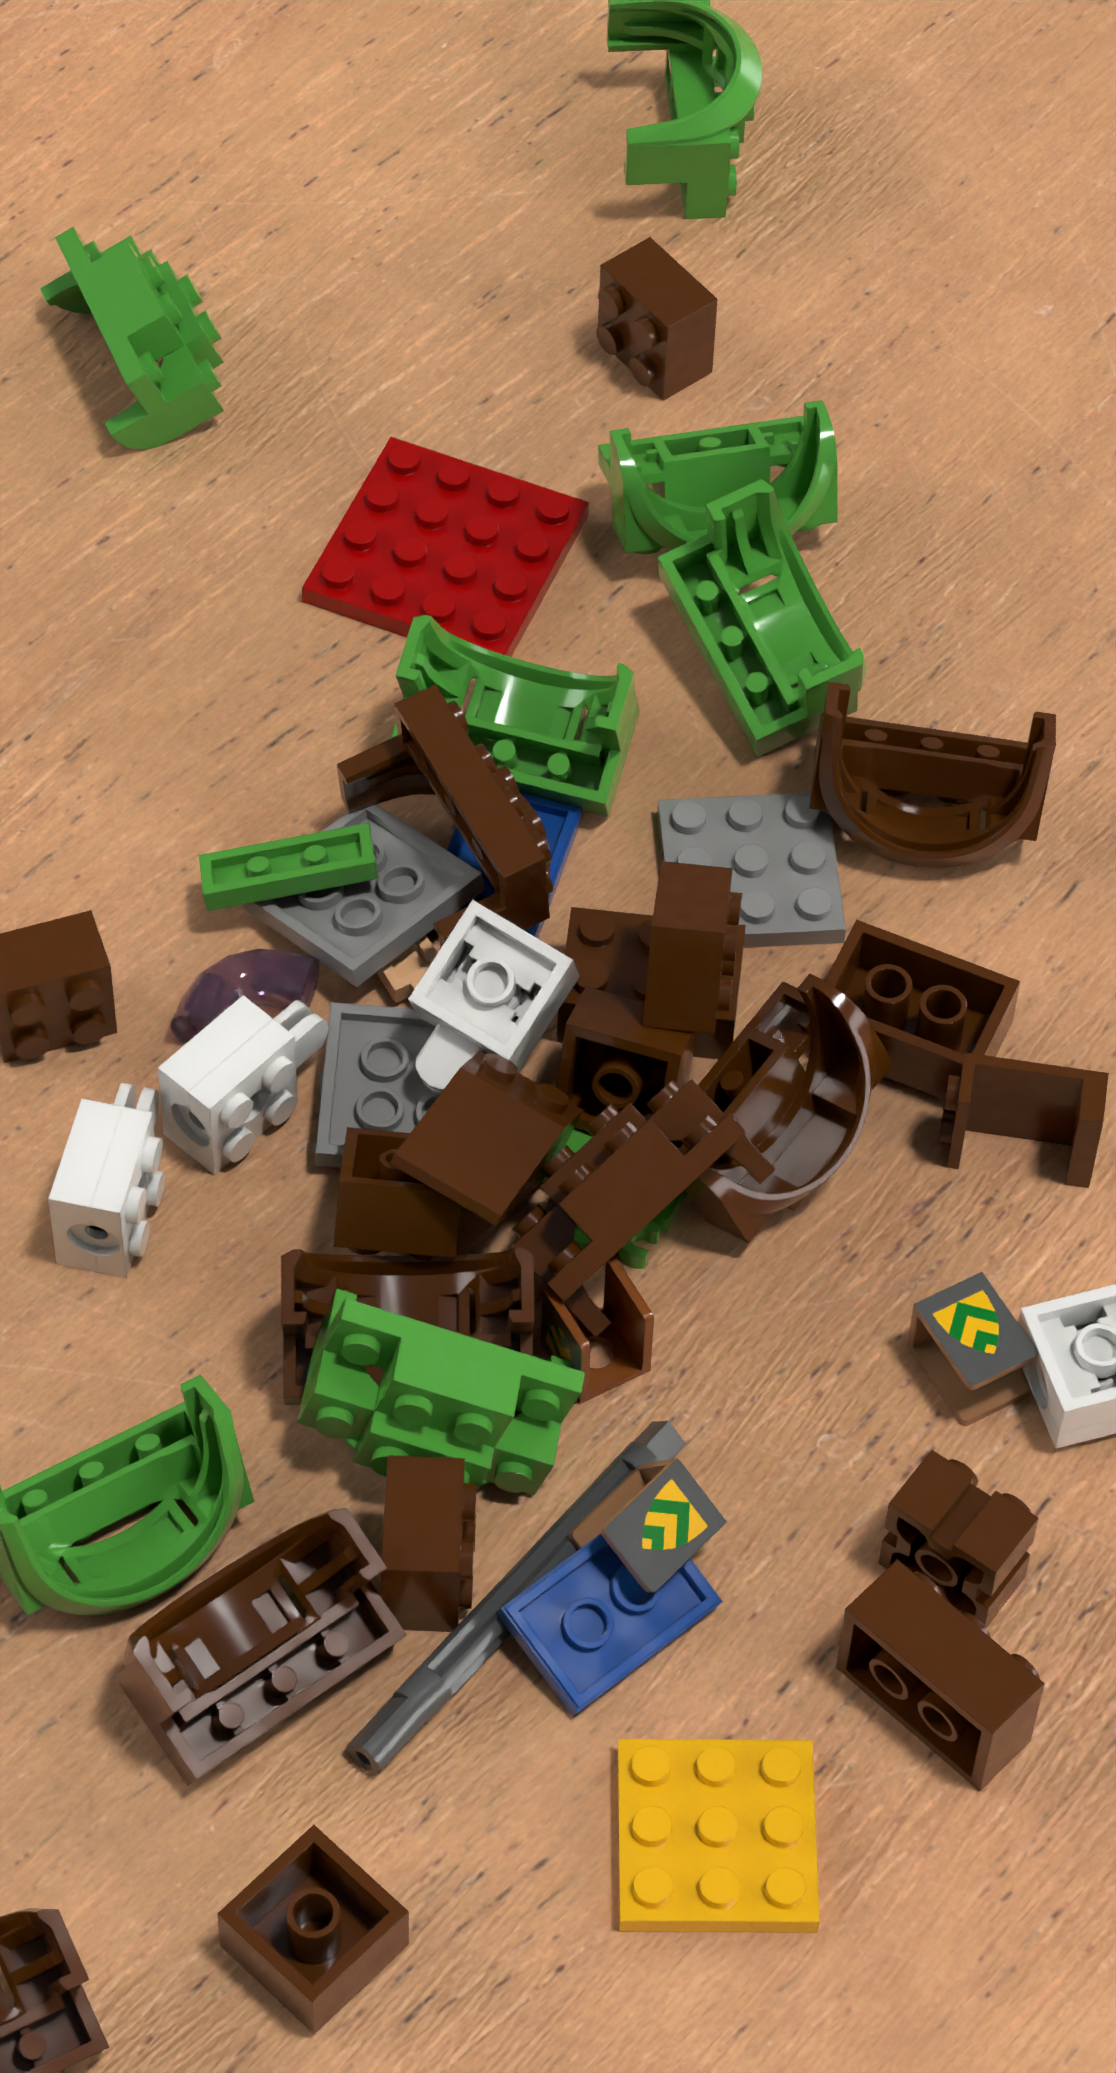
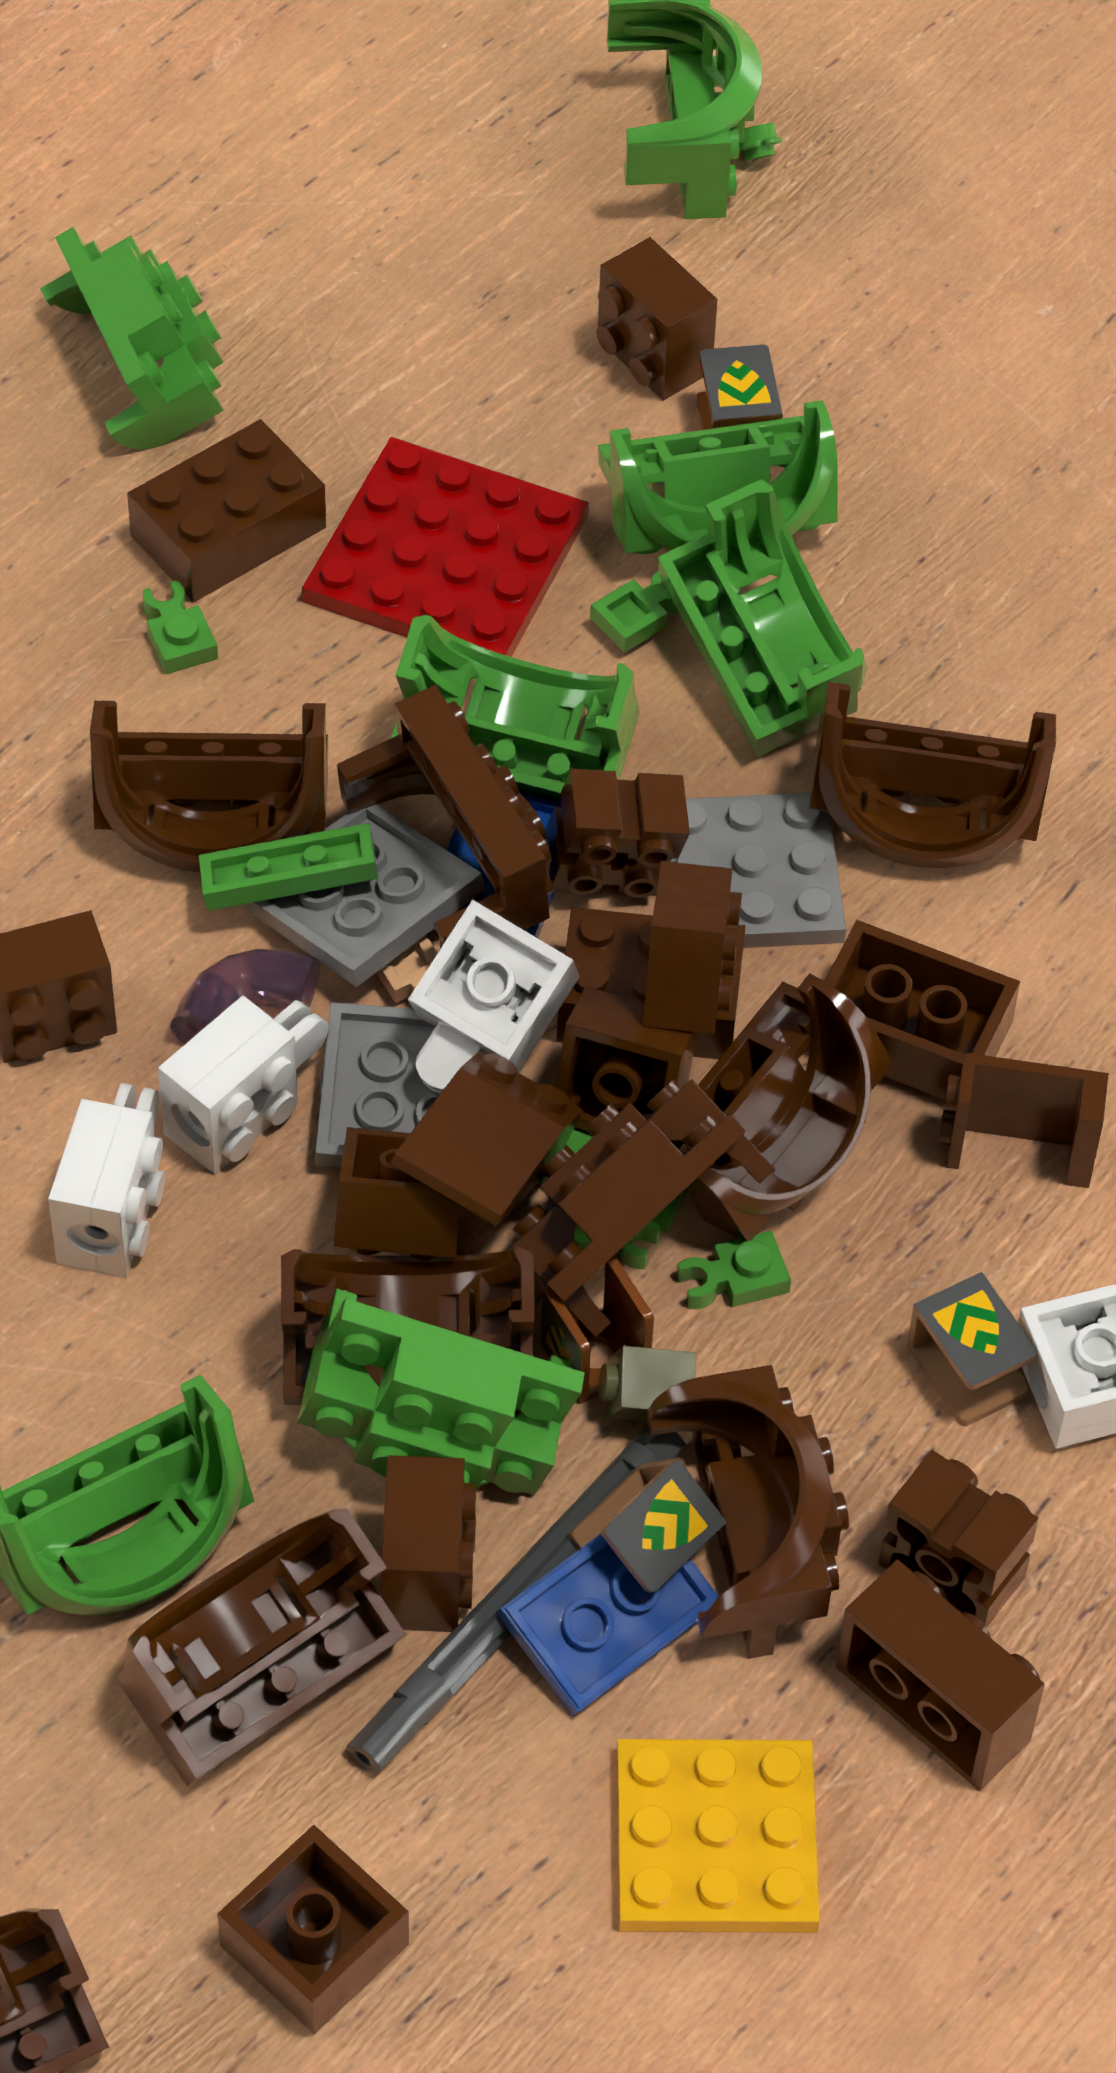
none -> reddish brown piece [90,700,328,872]
none -> reddish brown brick [127,419,326,603]
none -> bright green plate [143,580,218,675]
none -> reddish brown brick [545,769,690,898]
none -> bright green plate [590,571,679,653]
none -> olive brick [598,1346,696,1423]
none -> reddish brown piece [646,1365,849,1659]
none -> bright green plate [676,1230,791,1309]
none -> piece [697,344,783,430]
none -> bright green plate [739,123,782,161]

